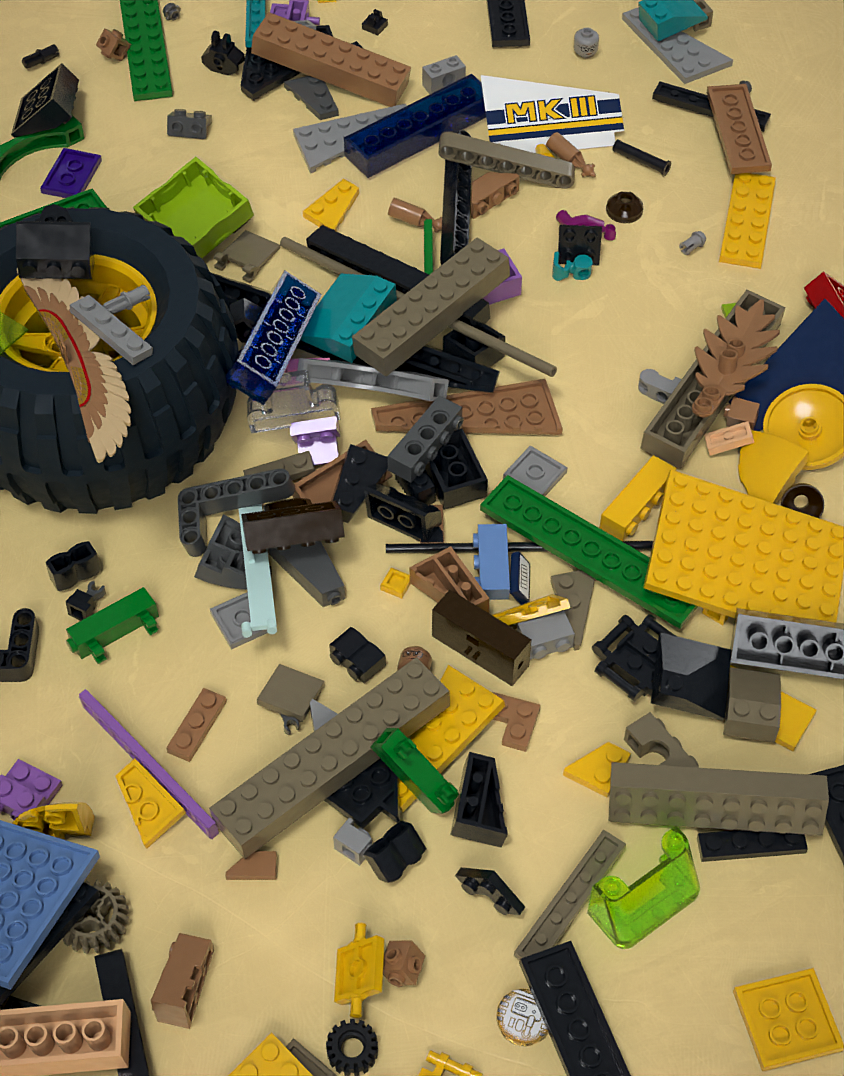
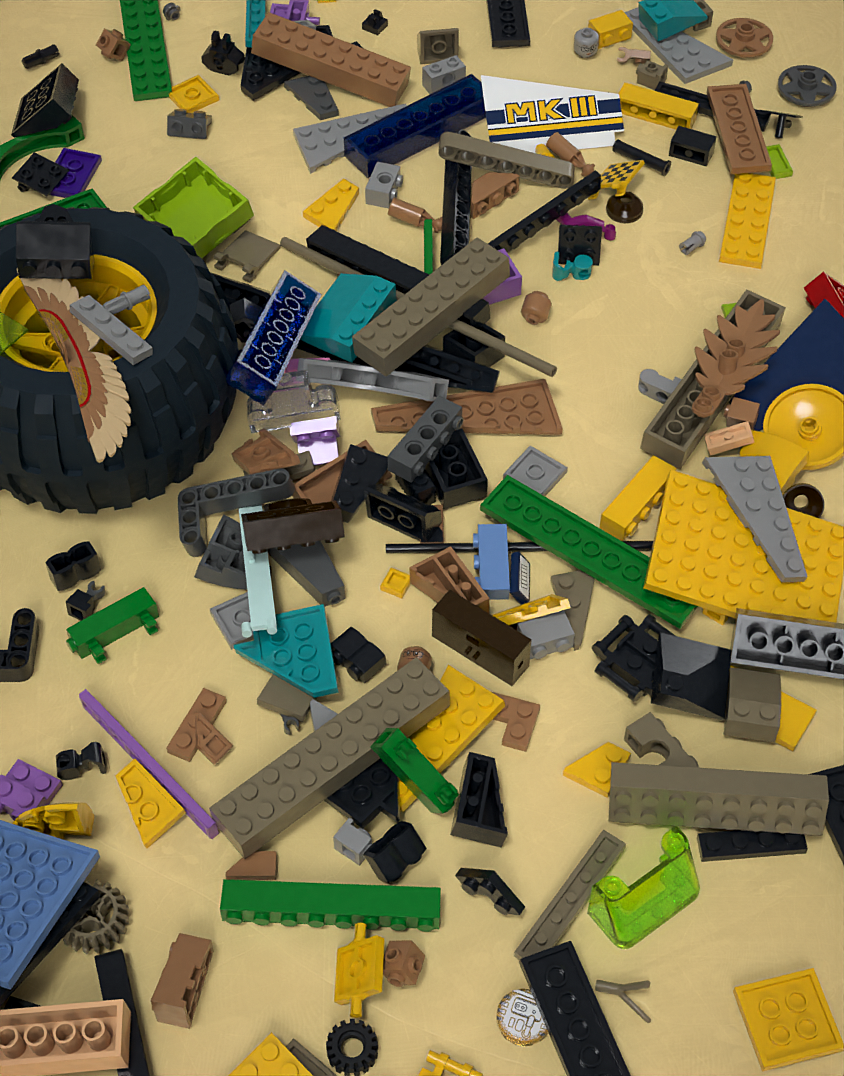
none -> black hinge [12,152,69,196]
none -> black leg [55,742,106,780]
none -> yellow tile [169,75,219,113]
none -> medium nougat tile [195,712,233,765]
none -> green brick [220,879,441,932]
none -> medium nougat wing [231,428,300,475]
none -> teal wing [234,604,339,698]
none -> light grey brick [365,162,403,209]
none -> dark tan slope [417,28,459,64]
none -> black plate [487,170,601,253]
none -> medium nougat head [521,291,552,325]
none -> yellow brick [588,10,633,49]
none -> yellow flag [588,160,645,200]
none -> dark tan plant [595,980,651,1023]
none -> medium nougat plate [617,47,651,64]
none -> yellow brick [618,82,699,129]
none -> dark tan brick [636,60,668,90]
none -> black brick [669,126,717,167]
none -> light grey wing [702,456,808,582]
none -> medium nougat wheel [716,18,773,57]
none -> black shield [759,110,803,138]
none -> lime tile [766,144,793,179]
none -> dark grey wheel [778,65,837,107]

